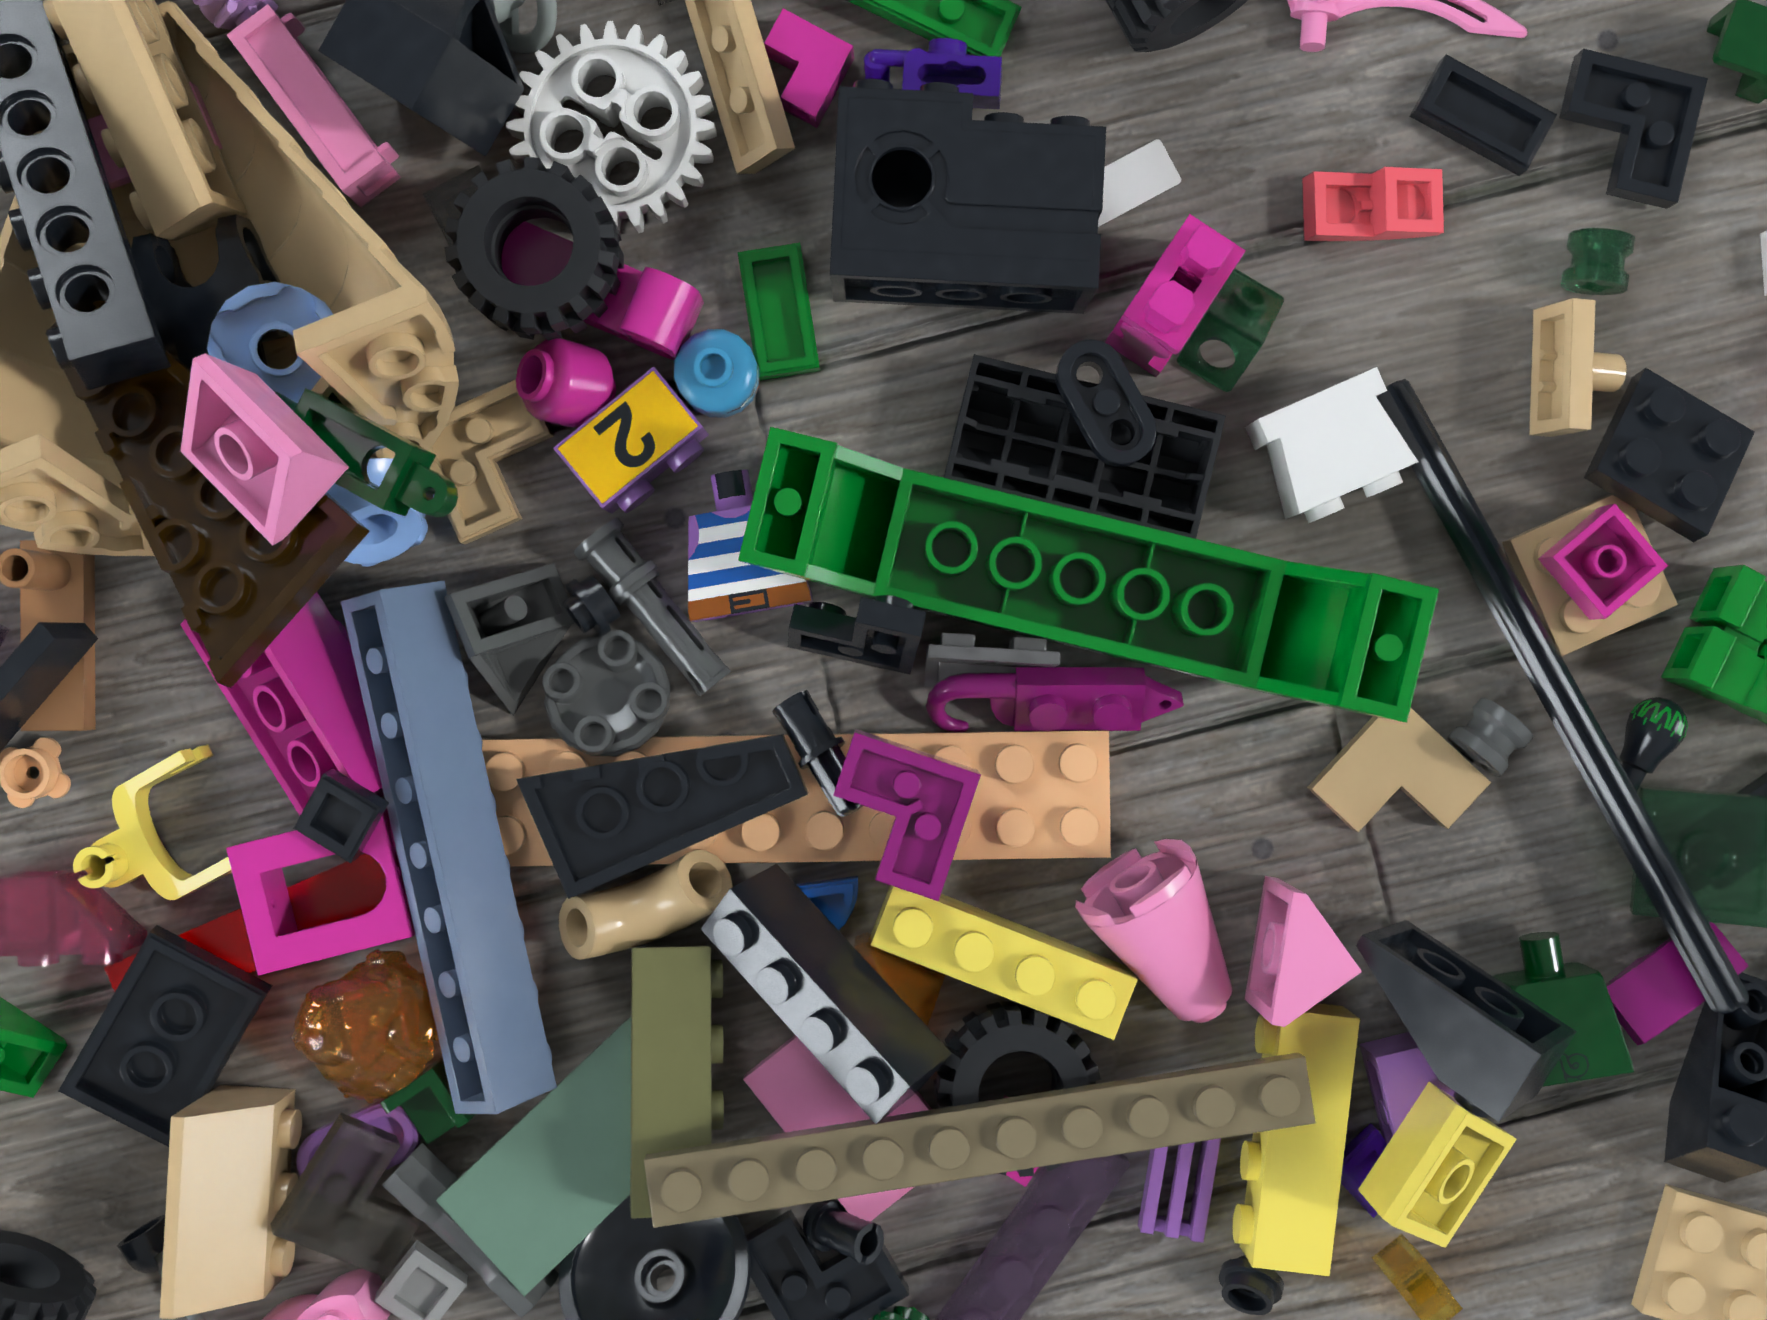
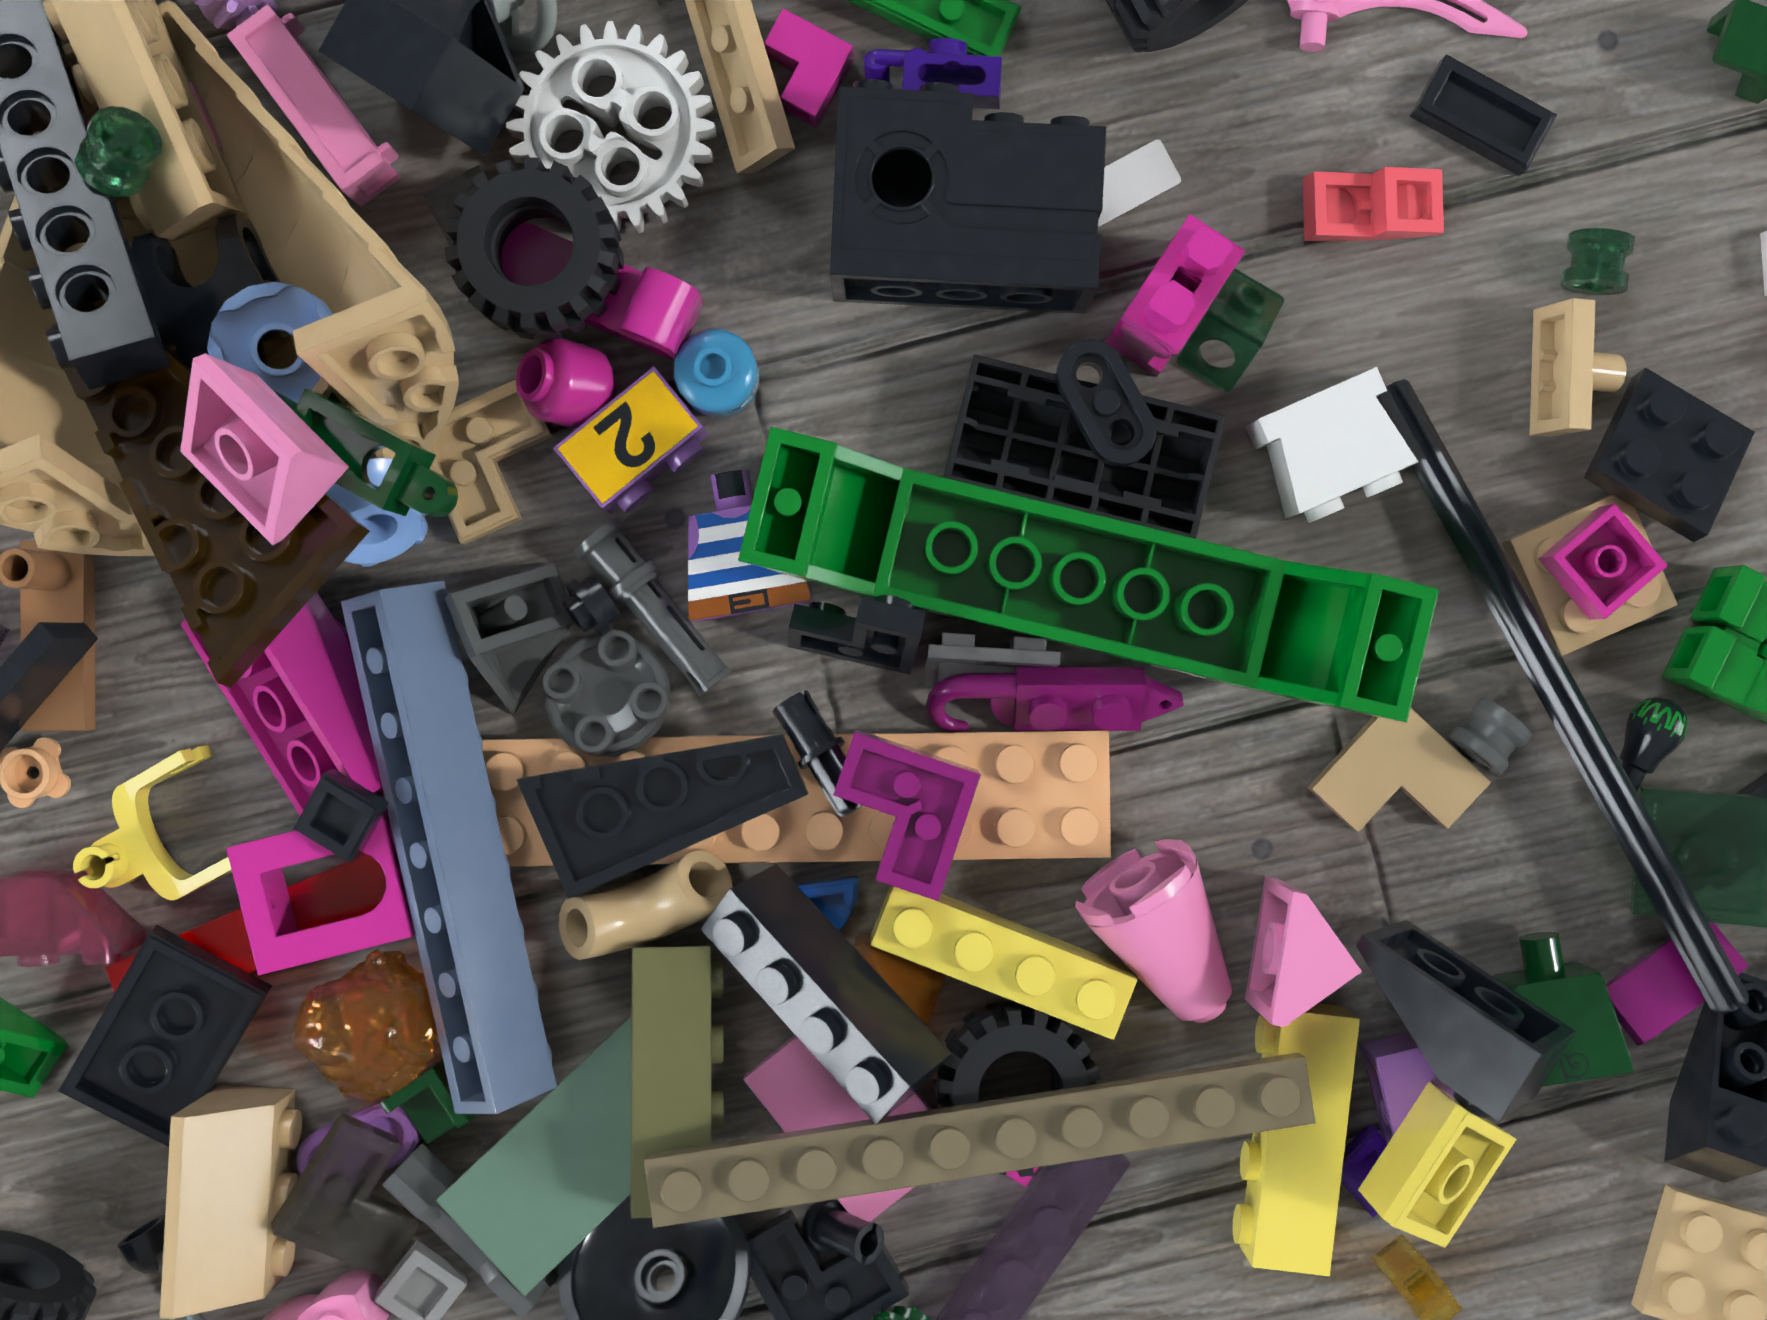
green tile [737,242,820,381] -> none
medium lavender tile [1138,1138,1221,1243] -> none
black plate [1219,1256,1284,1315] -> none
black plate [1559,48,1708,209] -> none
none -> clear green wheel [75,106,162,197]

